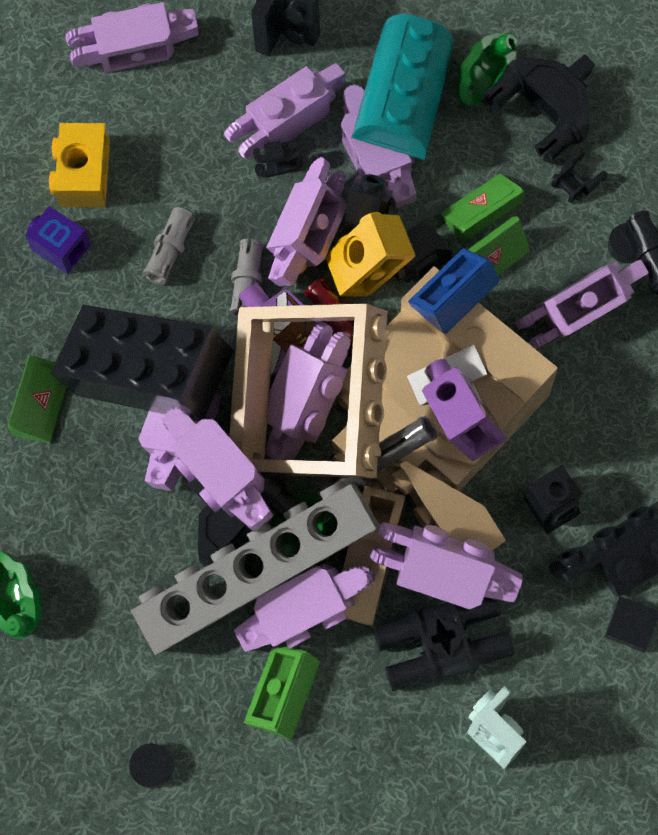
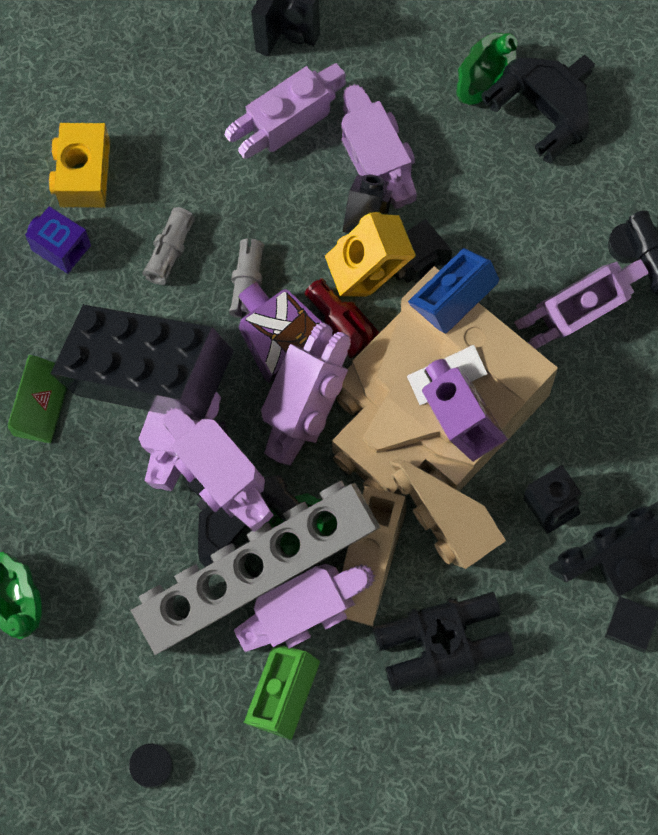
lavender hinge [66,2,199,74] -> none
tan window [229,304,389,479] -> none
black piece [253,141,303,178] -> none
lavender hinge [266,157,347,287] -> none
dark grey pin [319,416,437,490] -> none
teal container [351,14,454,160] -> none
lavender hinge [369,522,522,609] -> none
bright green slope [439,174,525,243] -> none
light aqua bracket [467,686,527,769] -> none
bright green slope [468,216,530,275] -> none
black piece [551,150,608,203] -> none

